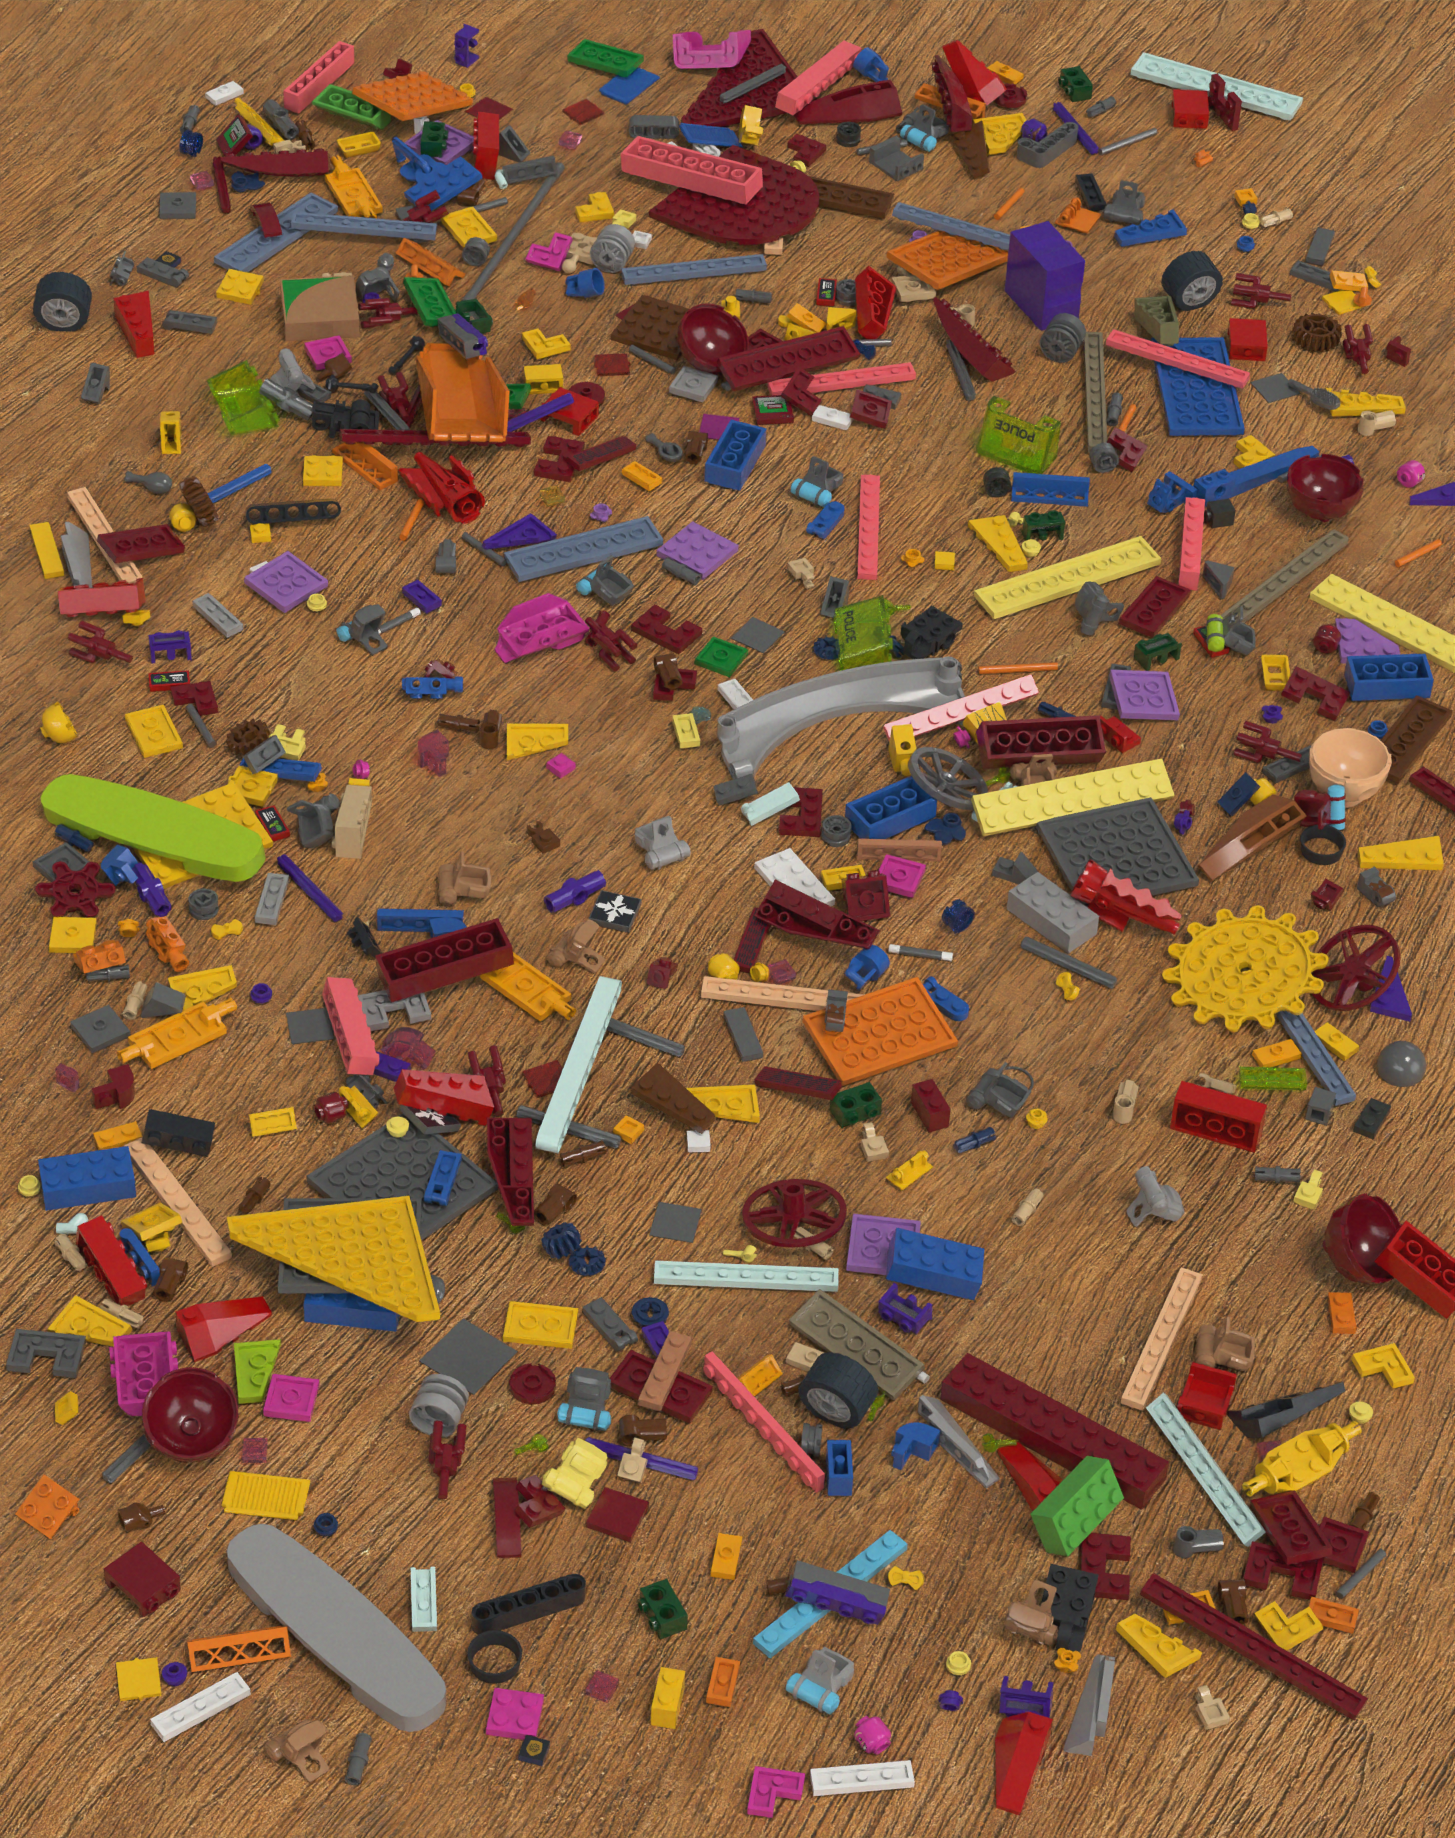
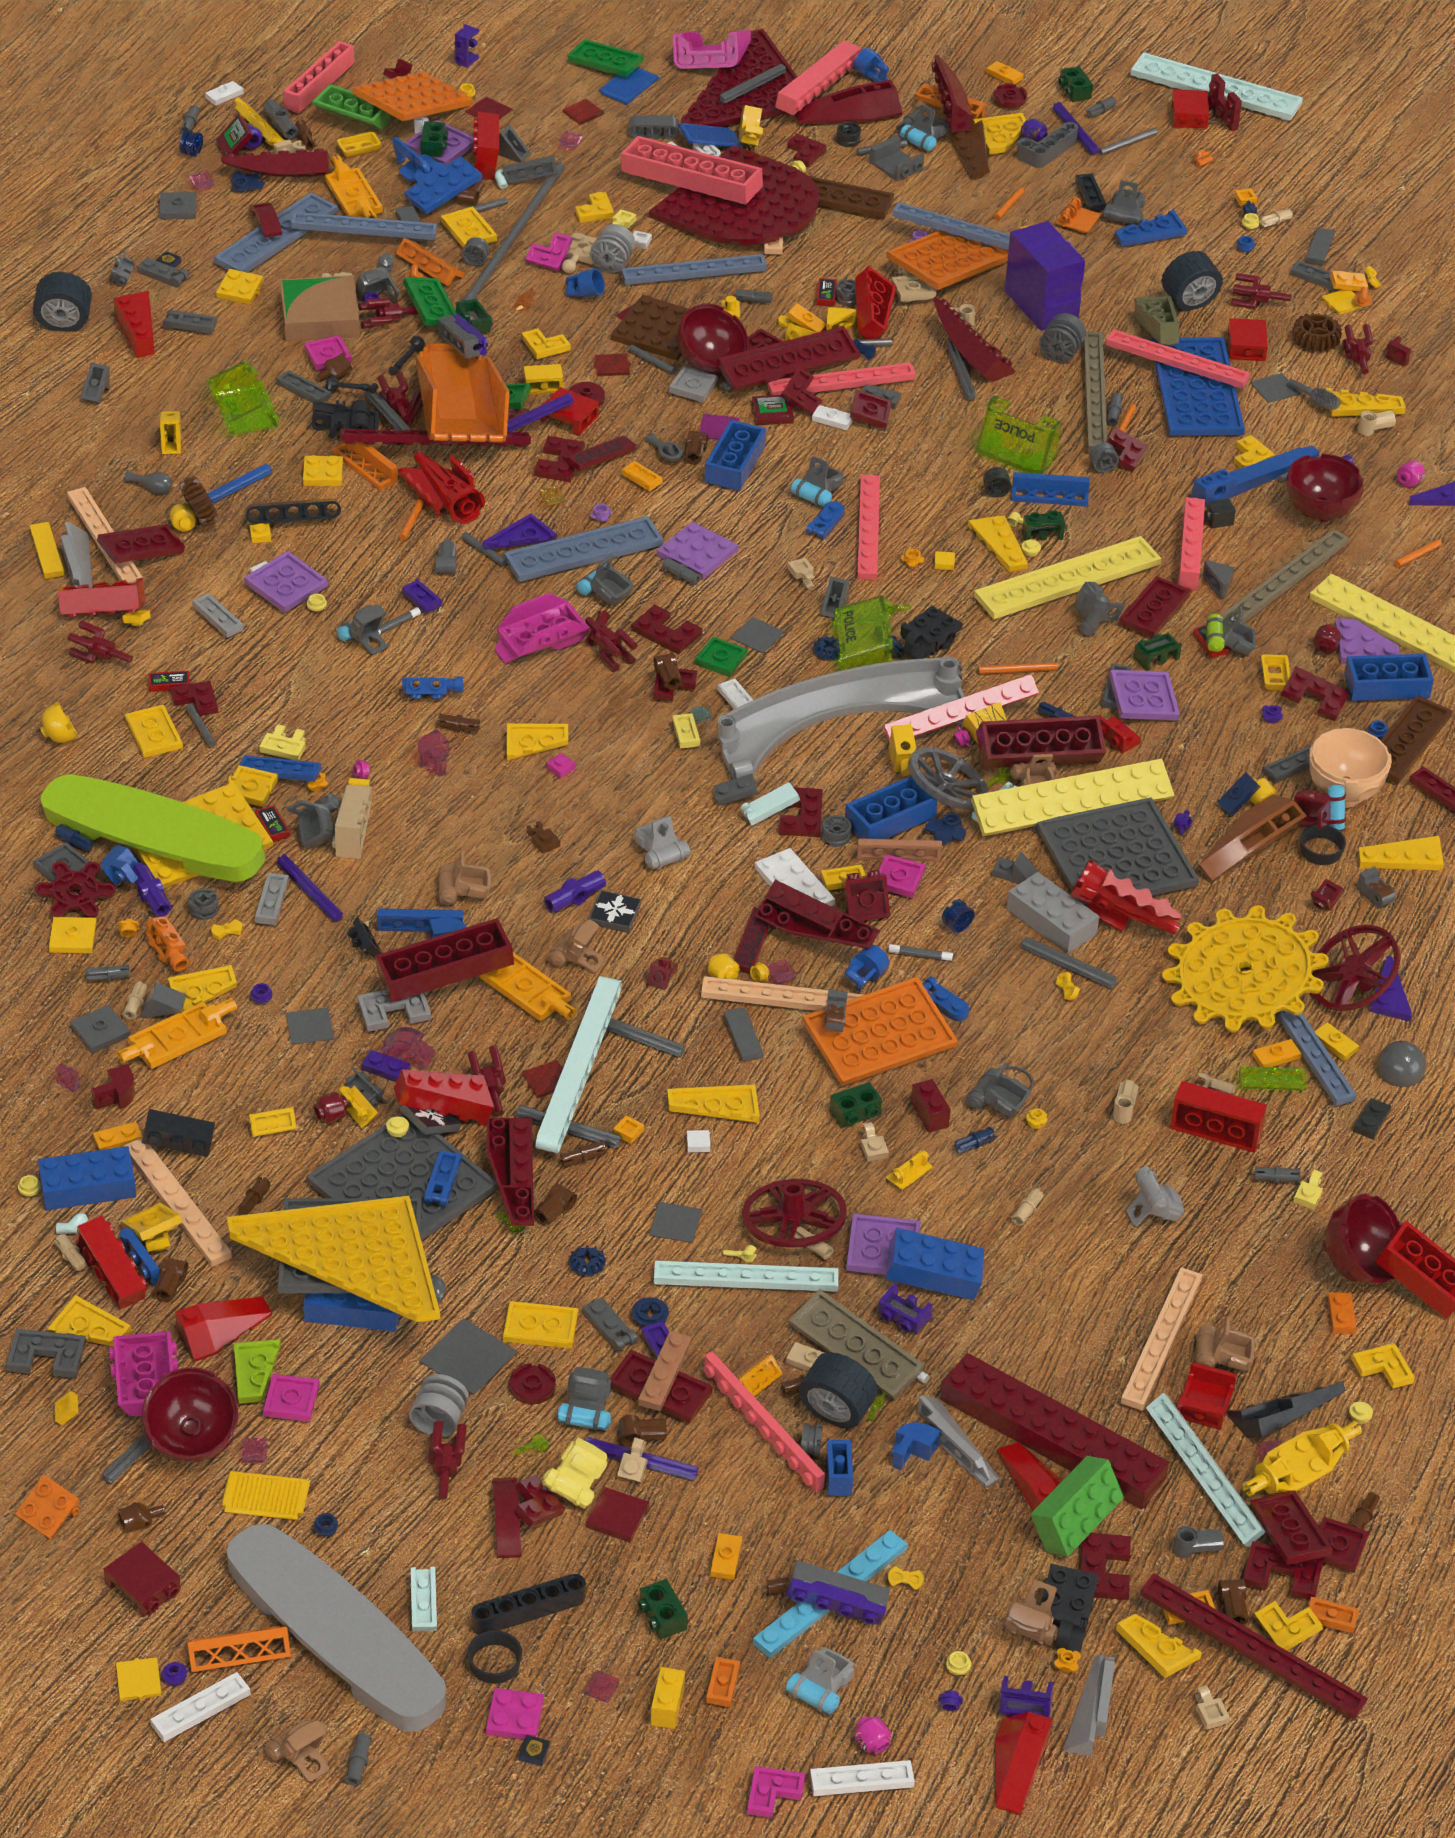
orange plate [73,940,126,974] -> none
tan axle [100,1299,144,1328] -> none
dark purple window [148,630,192,664] -> none
dark red axle [213,156,231,214] -> none
reddish brown gear [226,719,271,756] -> none
dark grey hinge [243,735,286,774] -> none
dark grey piece [258,378,313,421] -> none
light grey piece [270,348,316,391] -> none
coral brick [322,977,379,1075] -> none
dark red plant [401,190,449,223] -> none
dark red bracket [424,659,458,678] -> none
reddish brown piece [480,710,502,749] -> none
dark blue gear [541,1222,582,1259] -> none
reddish brown wing [631,1062,715,1134] -> none
dark red tile [754,1066,842,1100] -> none
red wedge [942,40,1006,106] -> none
clear neon green hand [982,1433,1017,1452] -> none
blue tile [1147,471,1198,513] -> none
dark red plate [1179,799,1195,817] -> none
dark red plant [1233,721,1302,763] -> none
dark grey brick [1306,1087,1336,1126] -> none
dark grey bar [1335,1549,1386,1599] -> none

